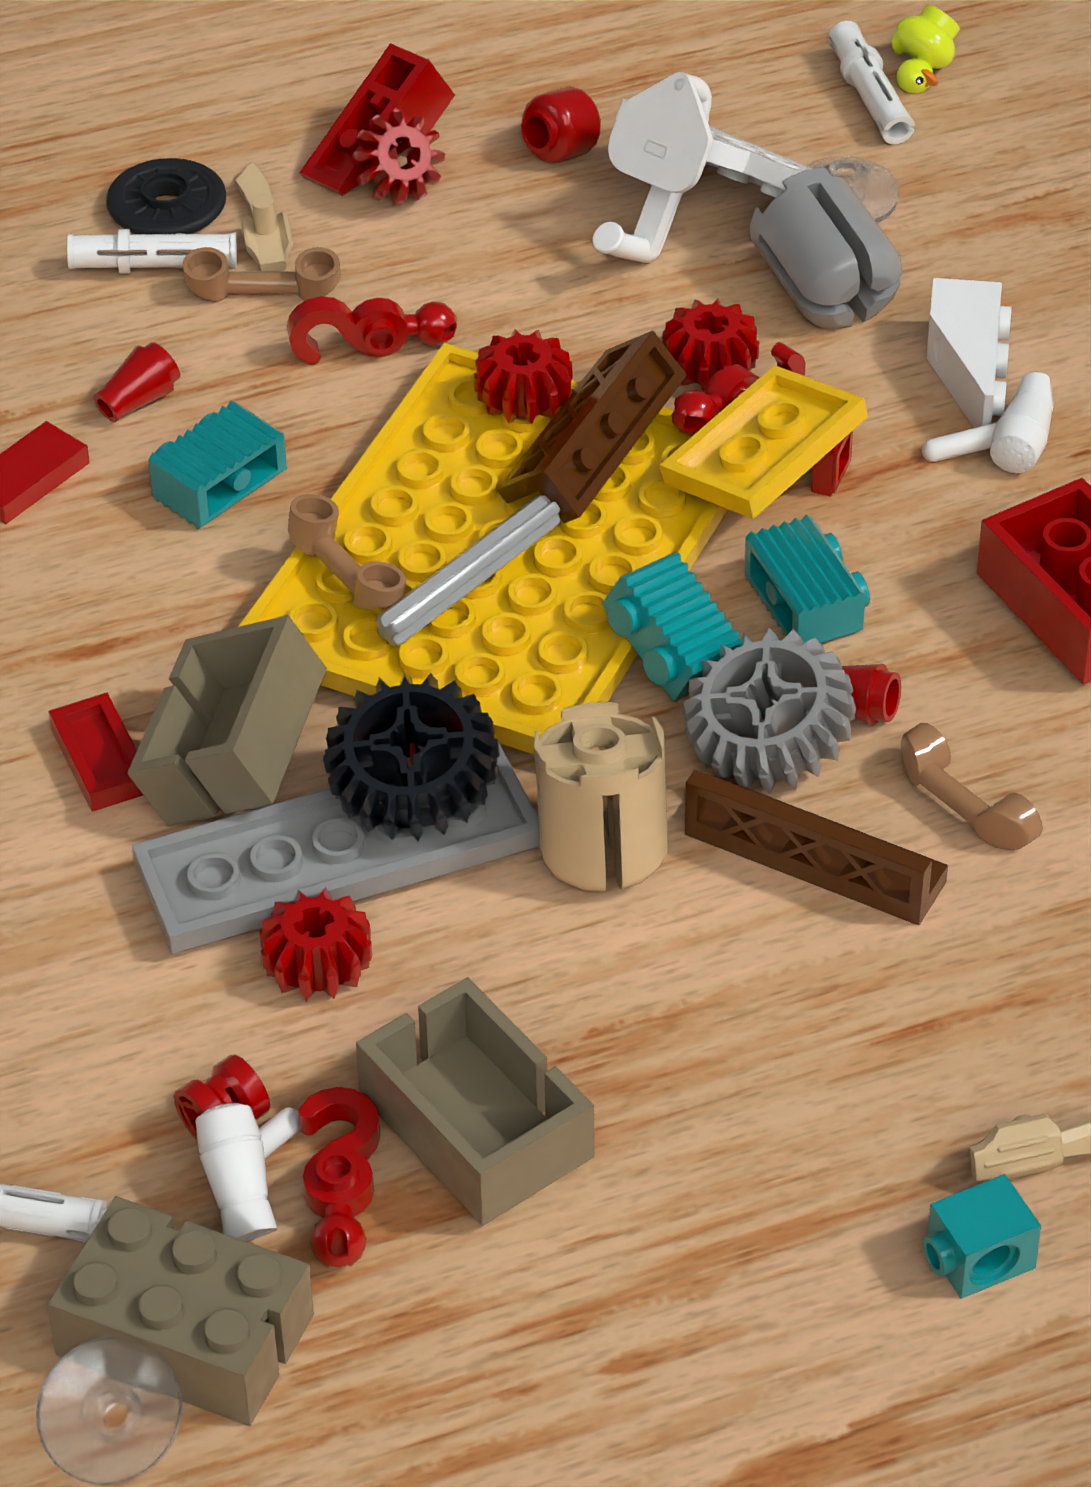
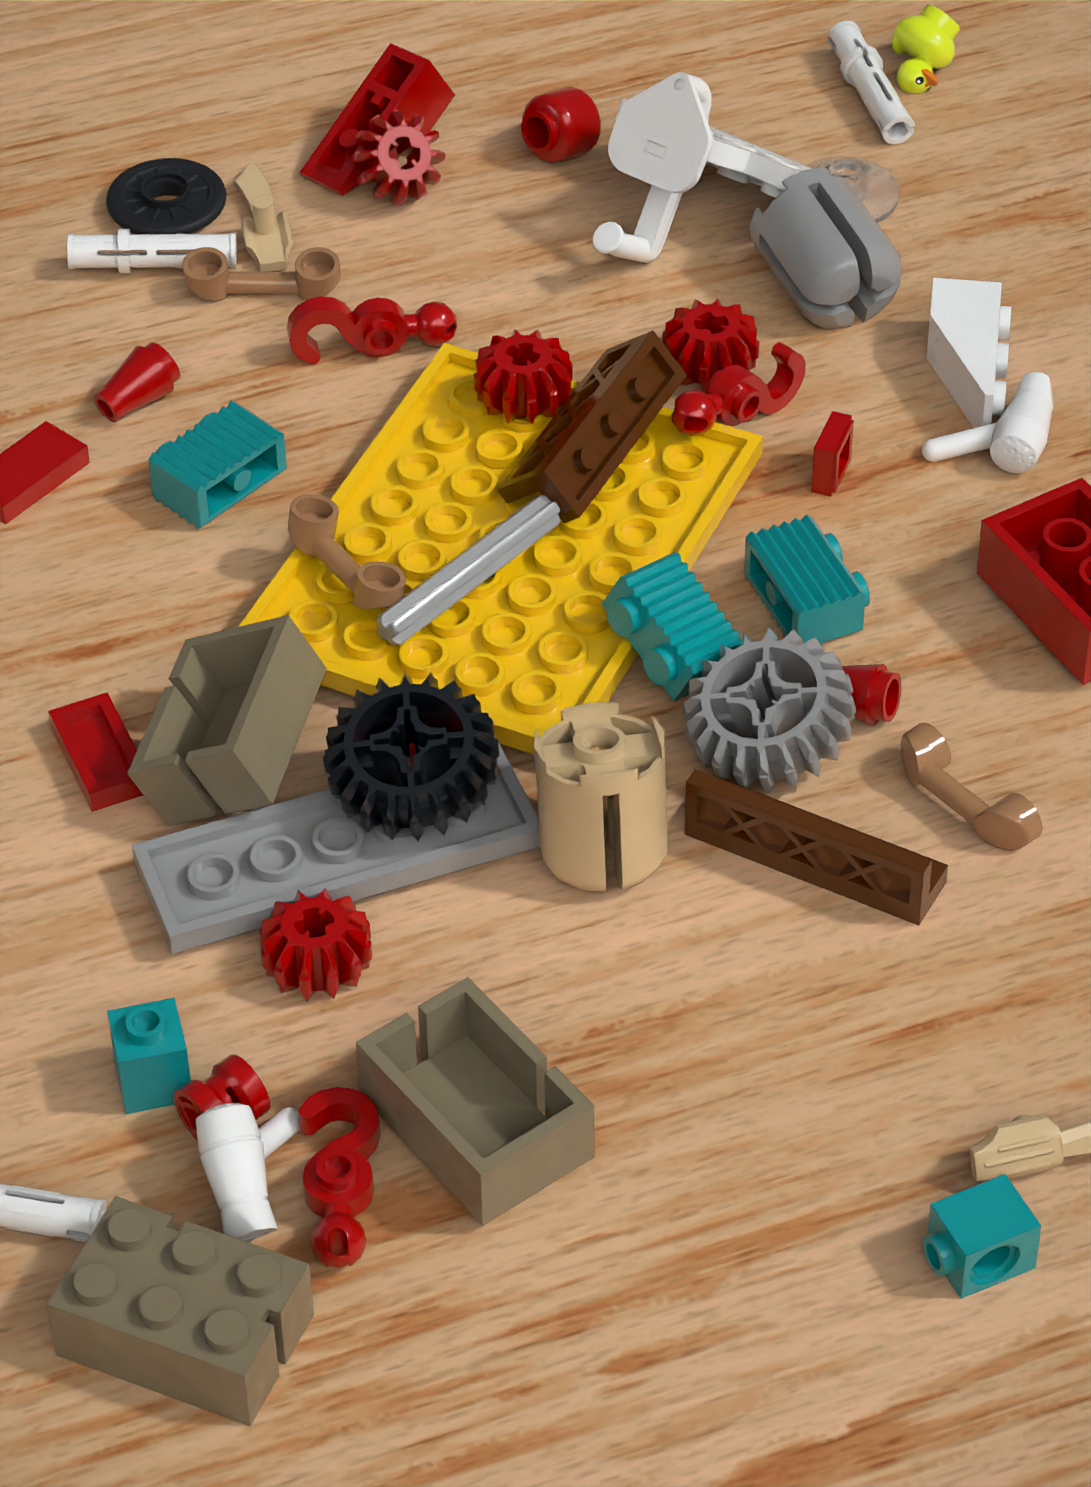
clear dish [36,1337,182,1485] -> none
yellow plate [659,365,868,519] -> none
none -> teal brick [107,997,191,1114]

